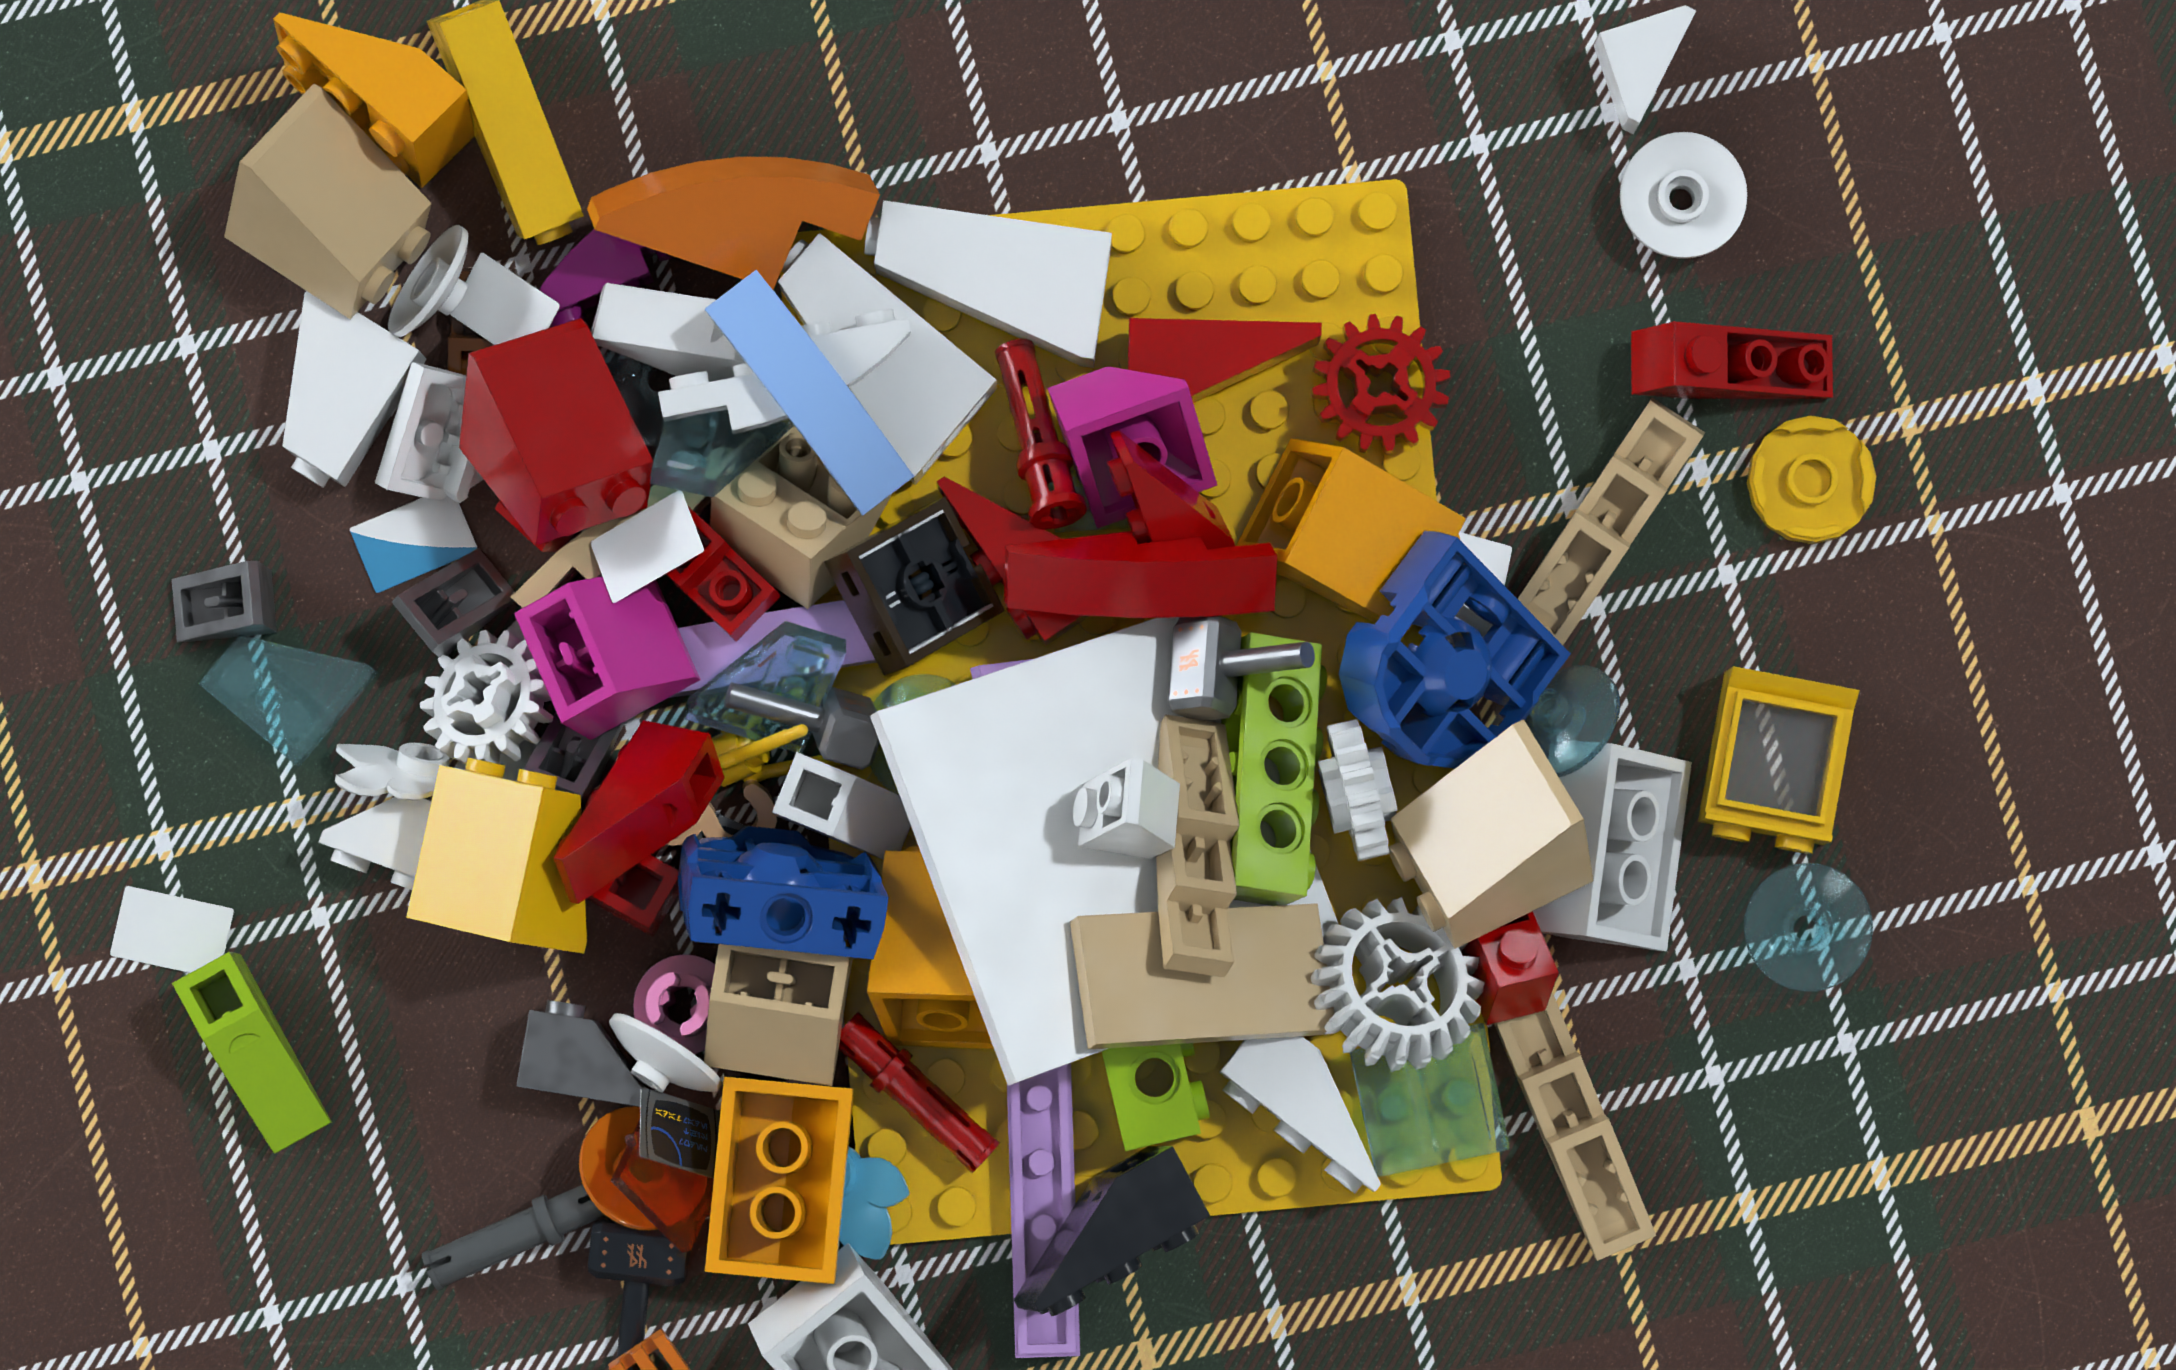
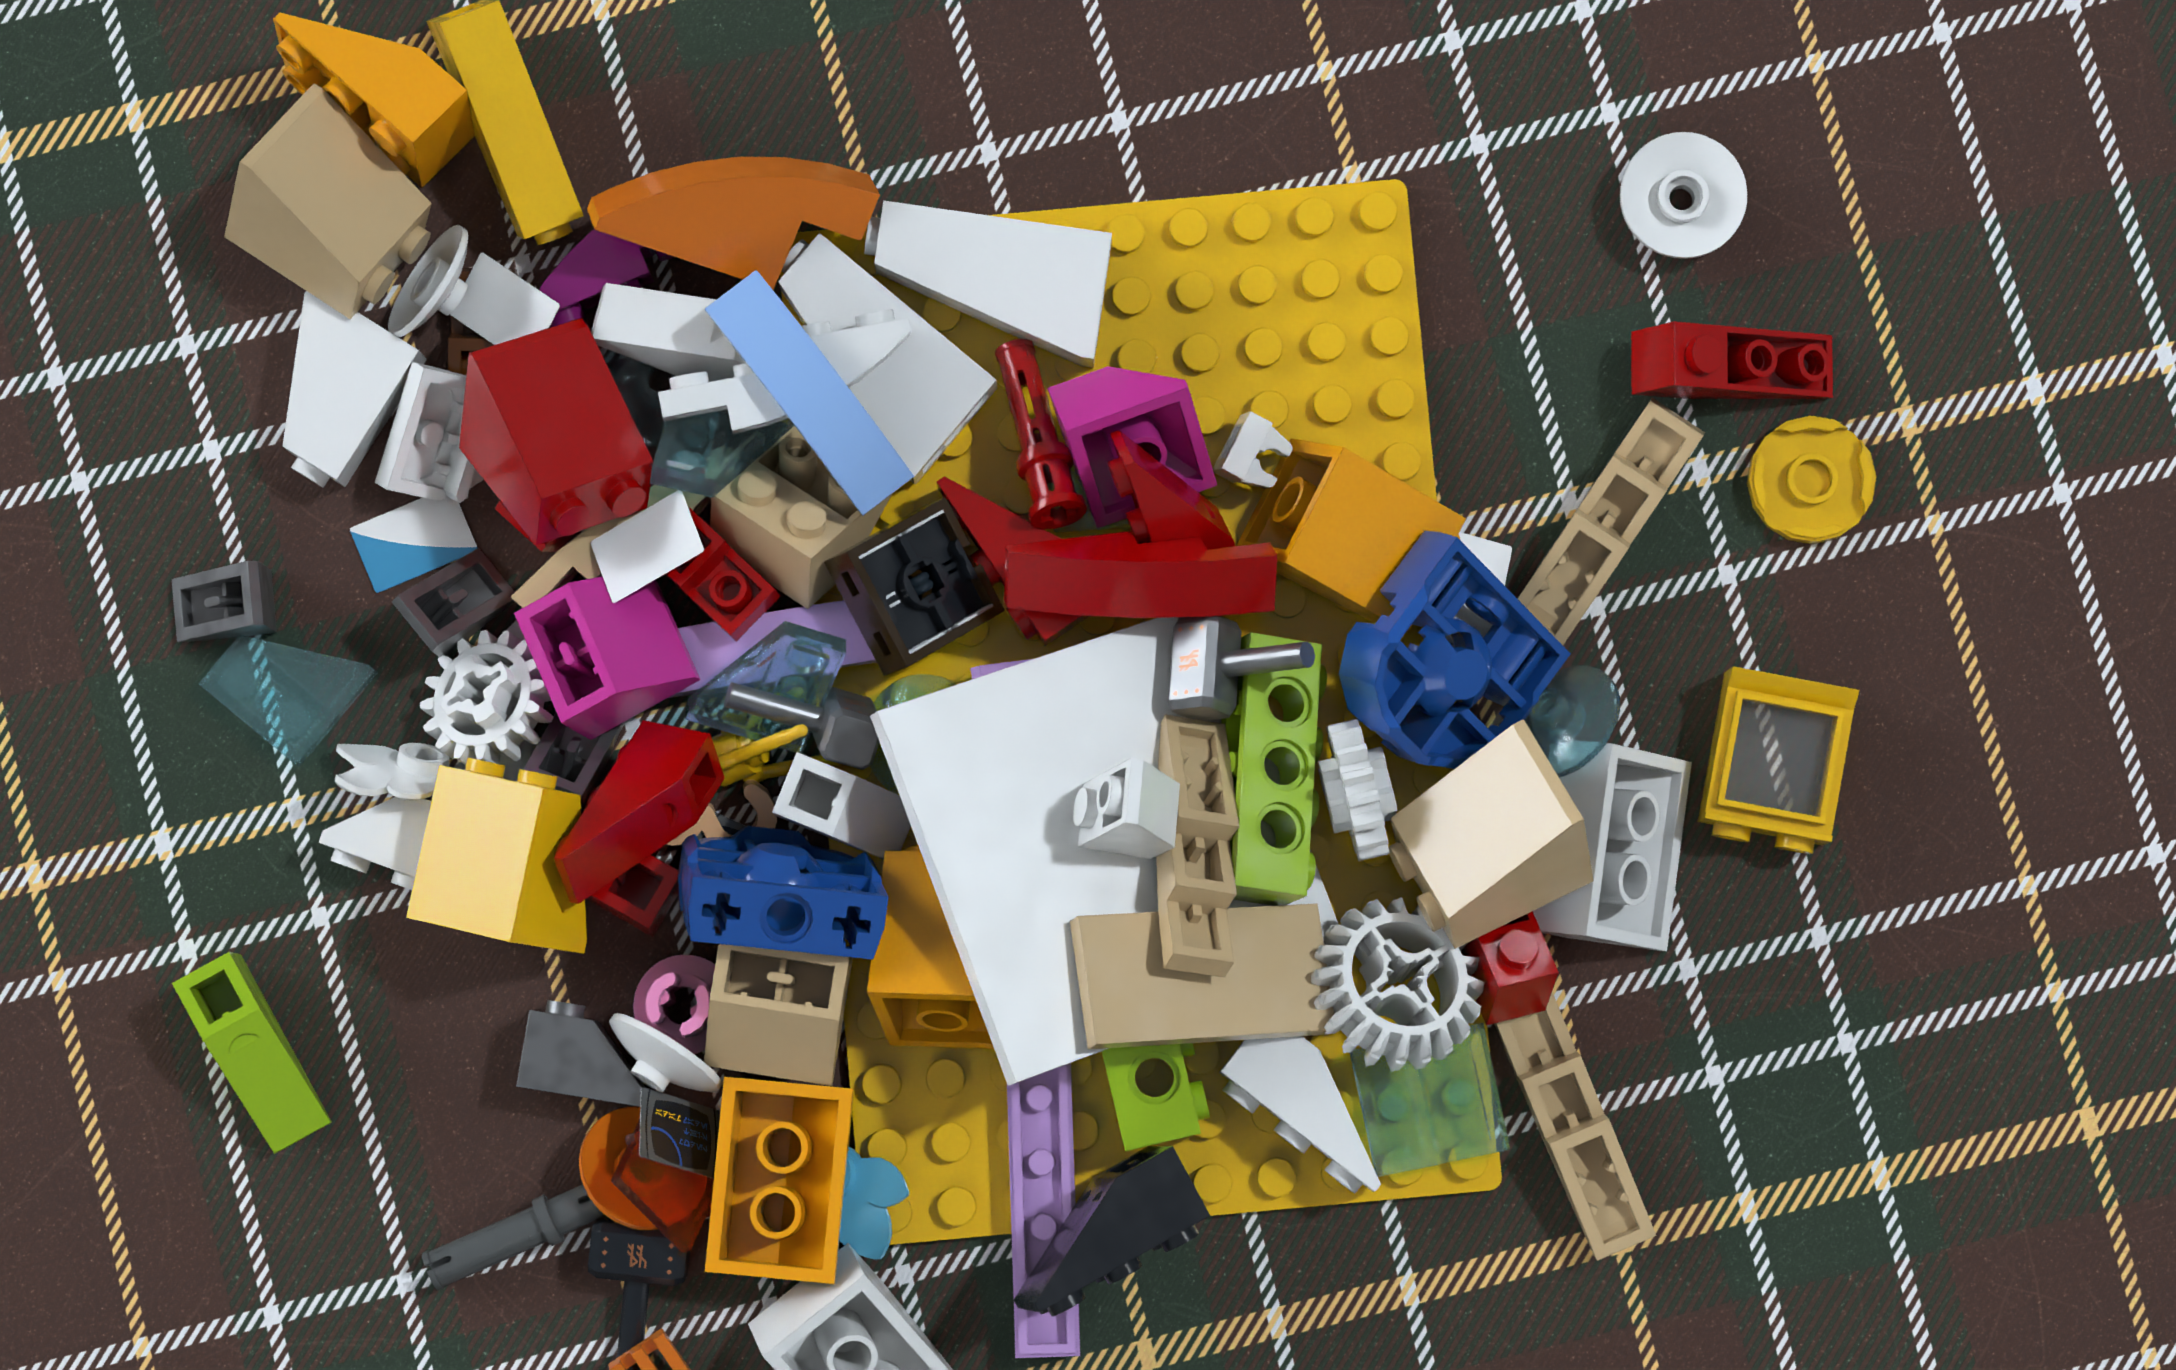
white sticker [110,886,234,973] -> none
red pin [839,1012,1000,1173] -> none
red slope [1128,318,1322,403] -> none
red gear [1311,314,1451,455] -> none
white slope [1594,5,1696,134] -> none
clear light blue dish [1744,863,1873,992] -> none
none -> white tile [1213,411,1293,488]

